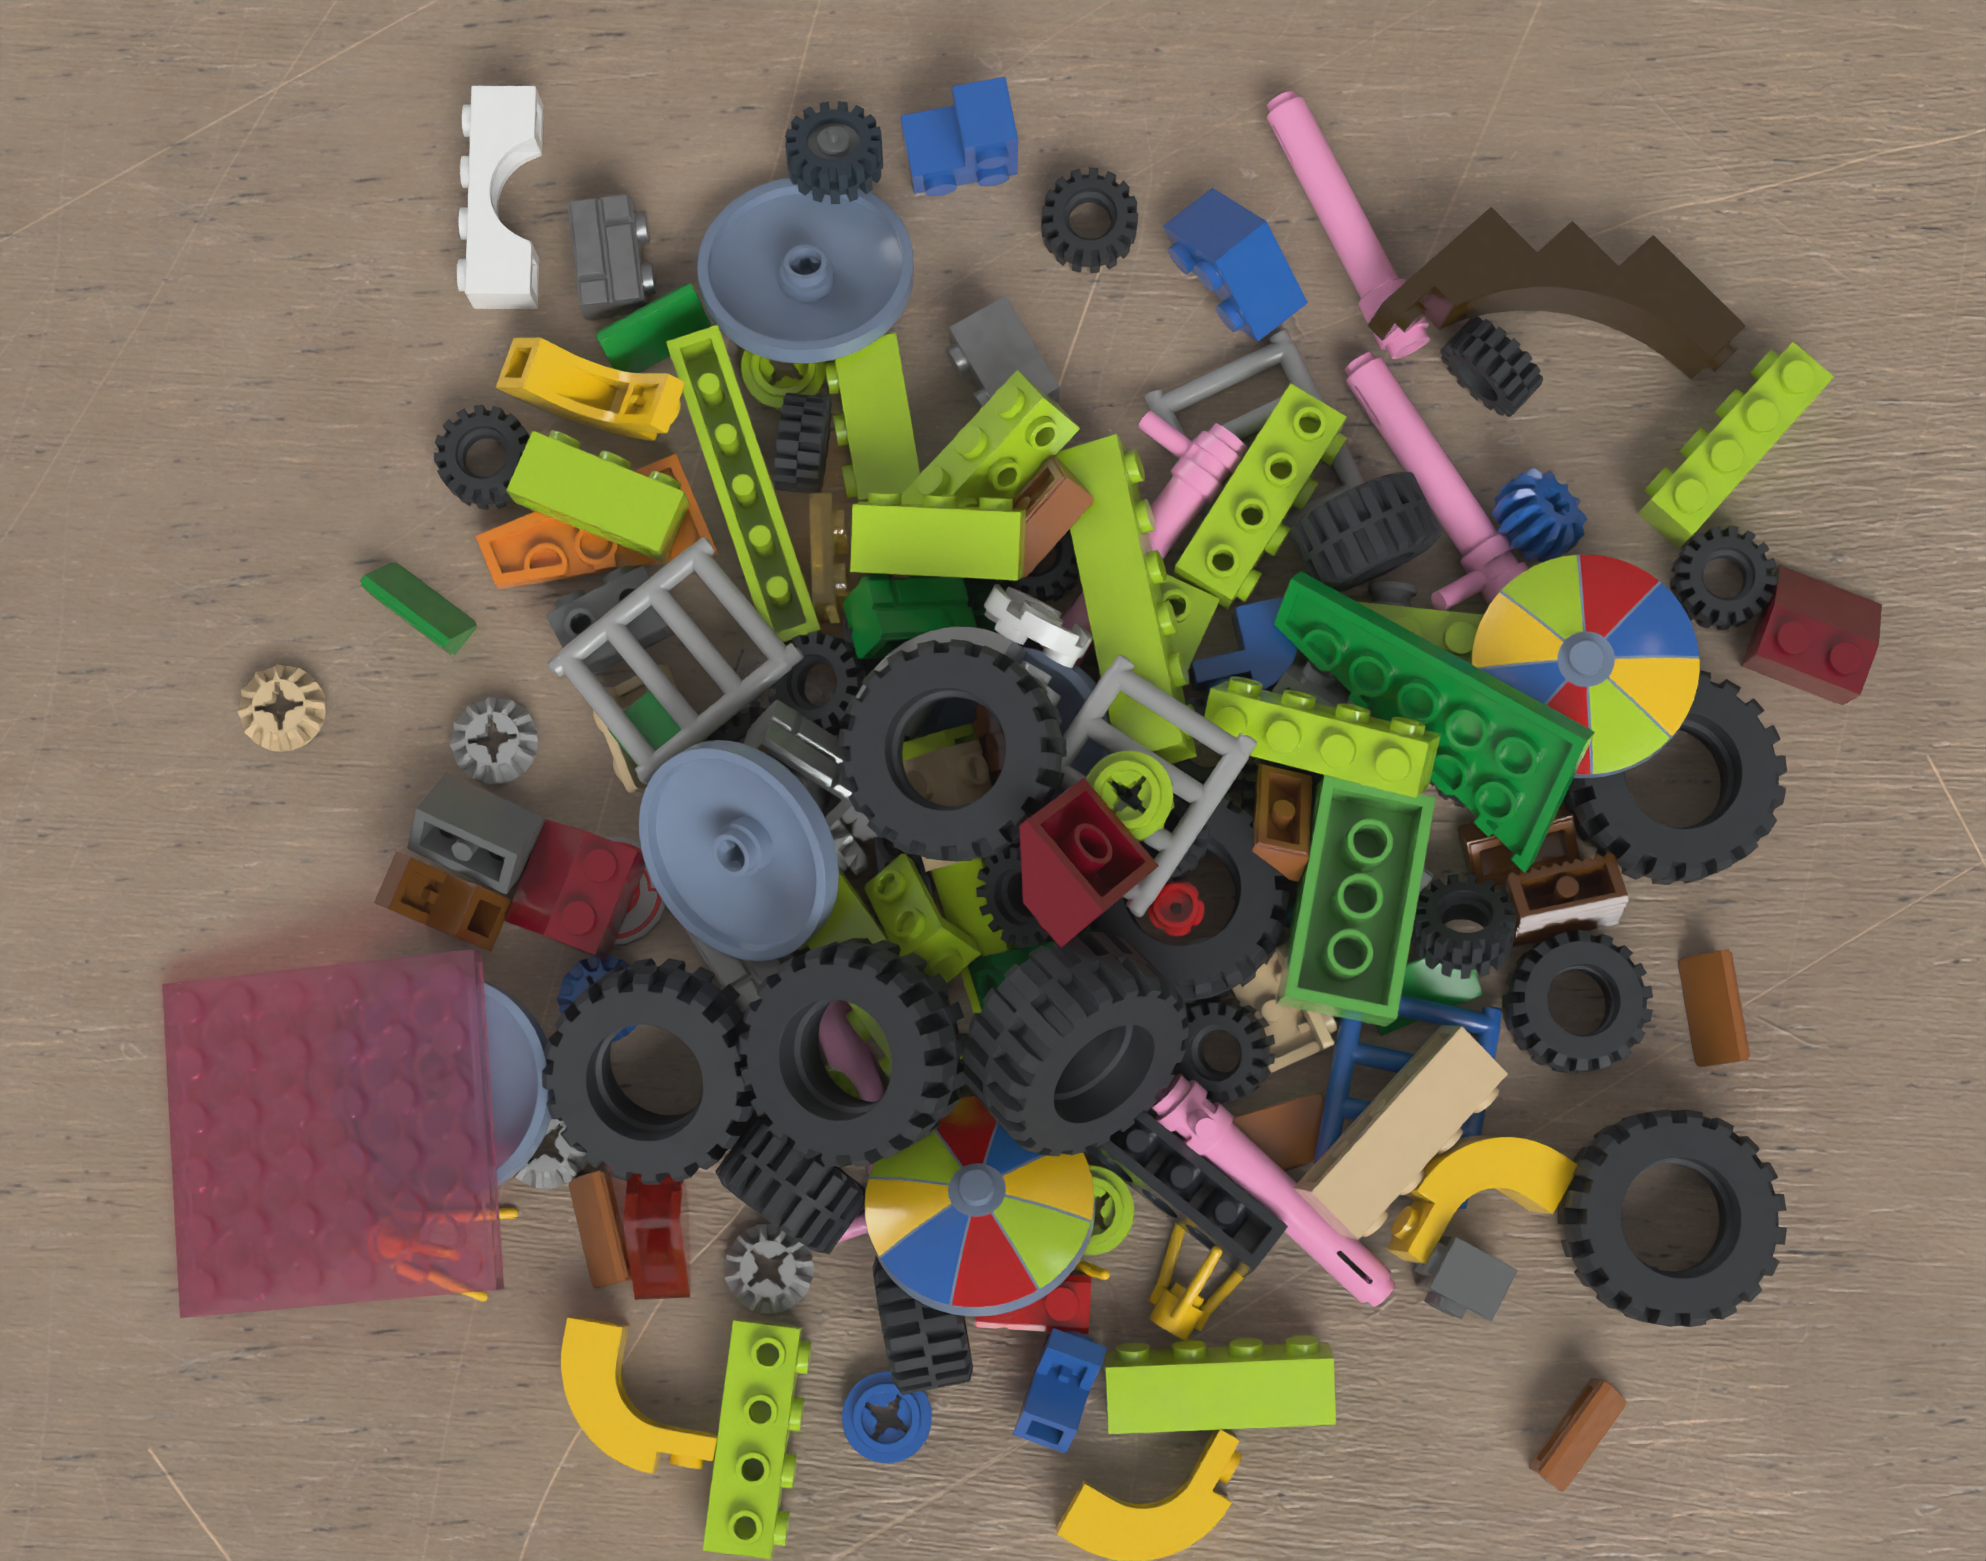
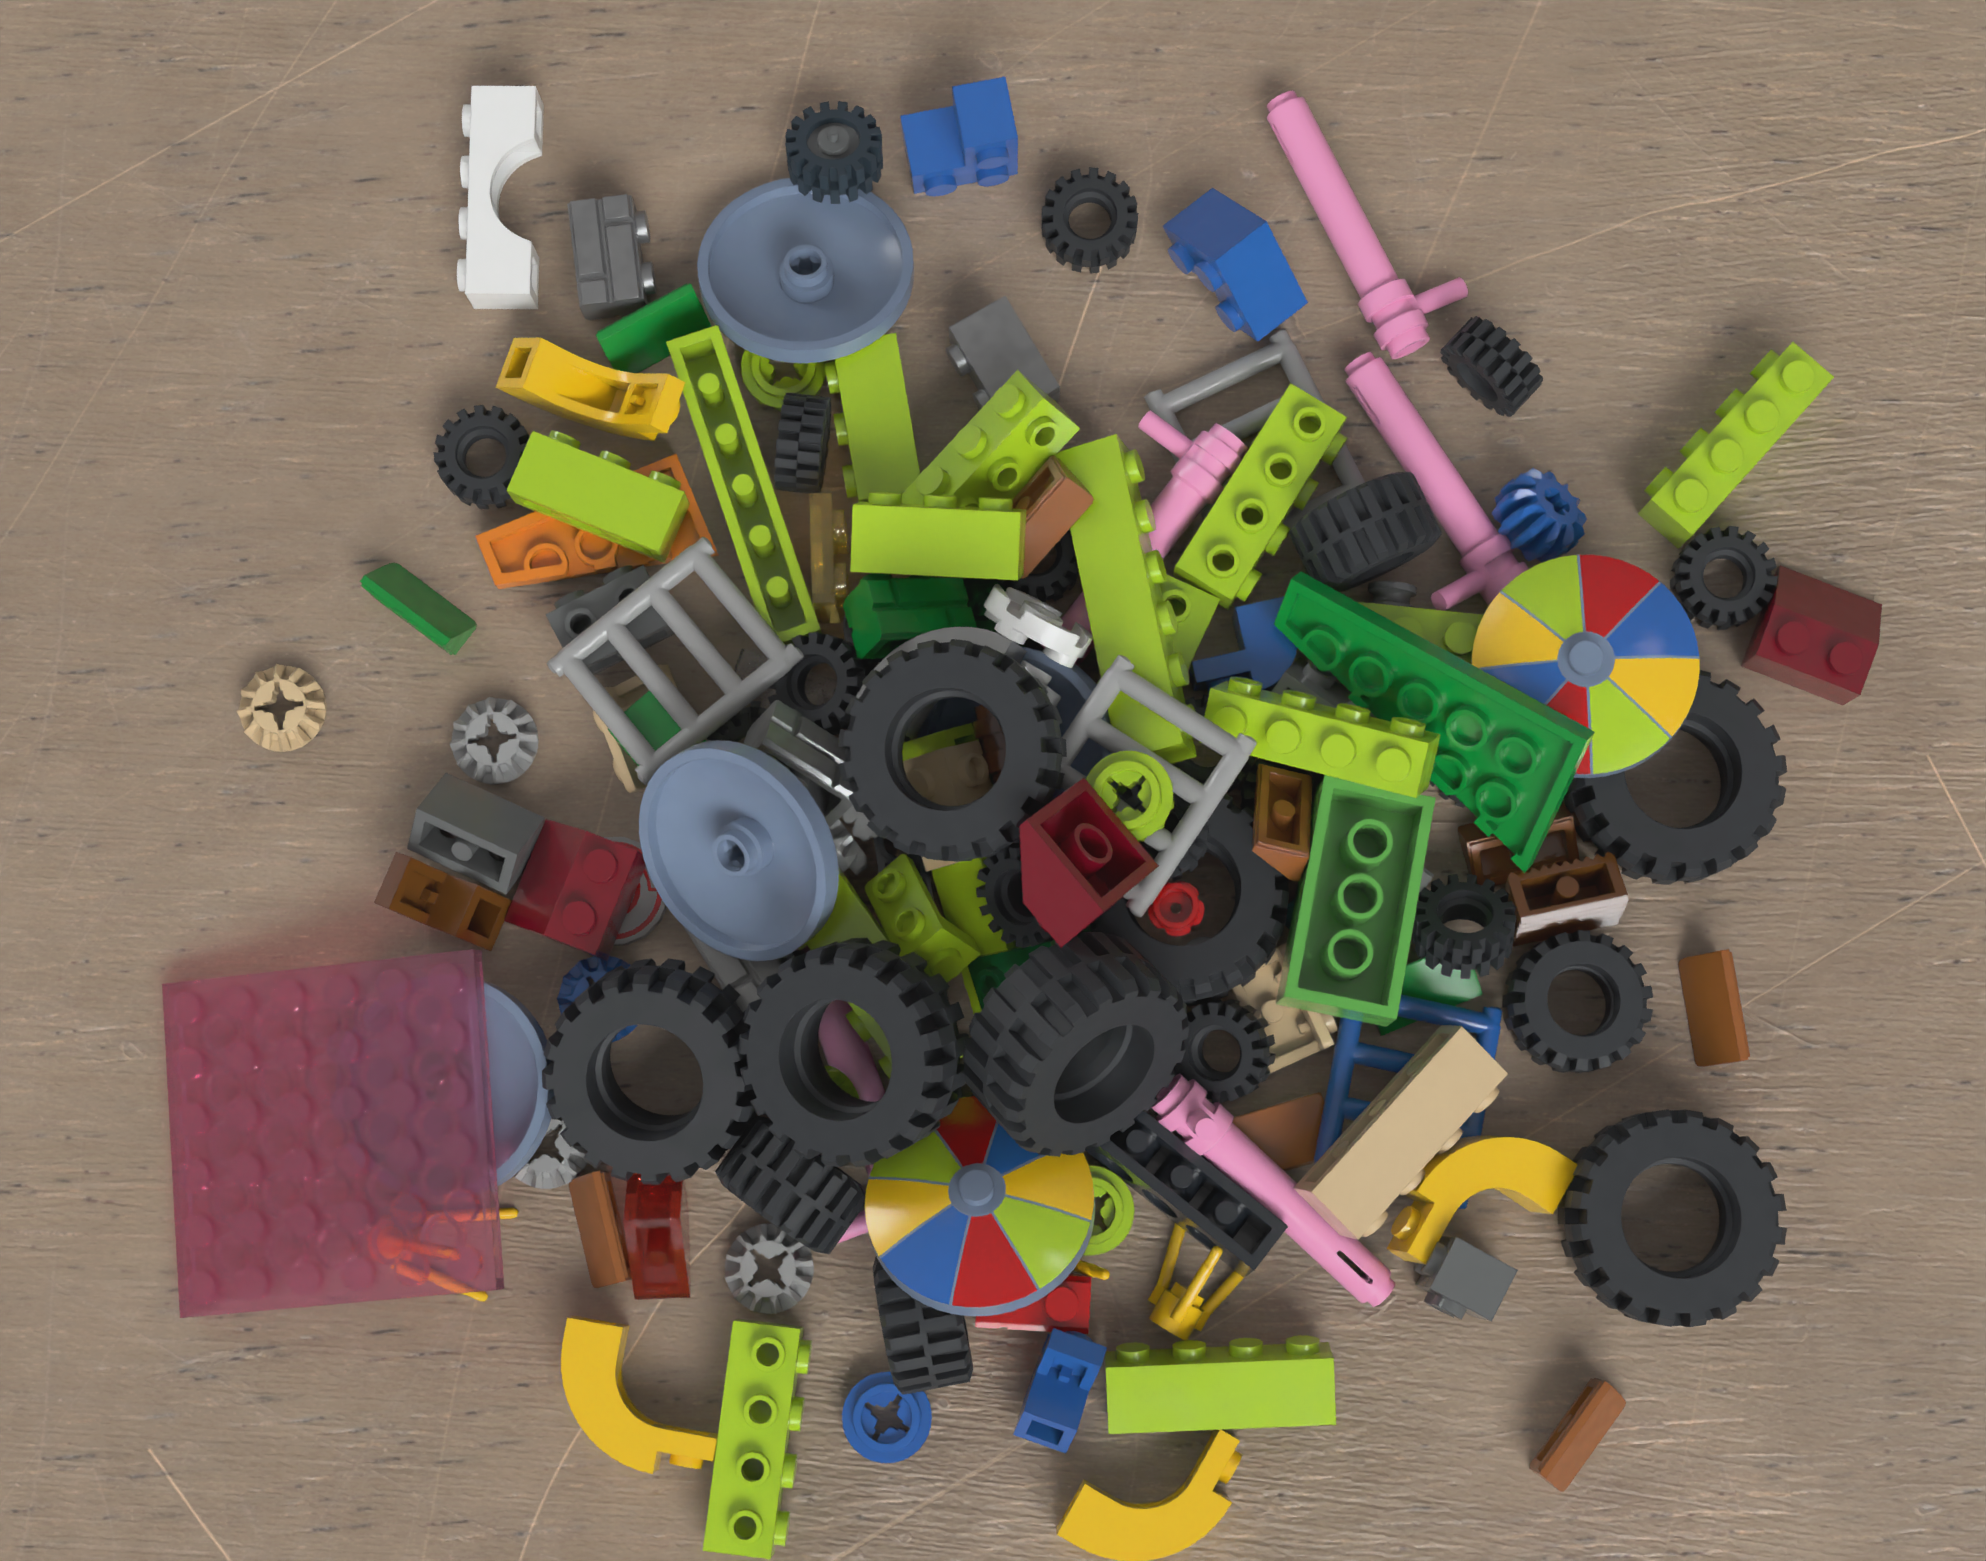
dark brown arch [1368,207,1746,380] -> none

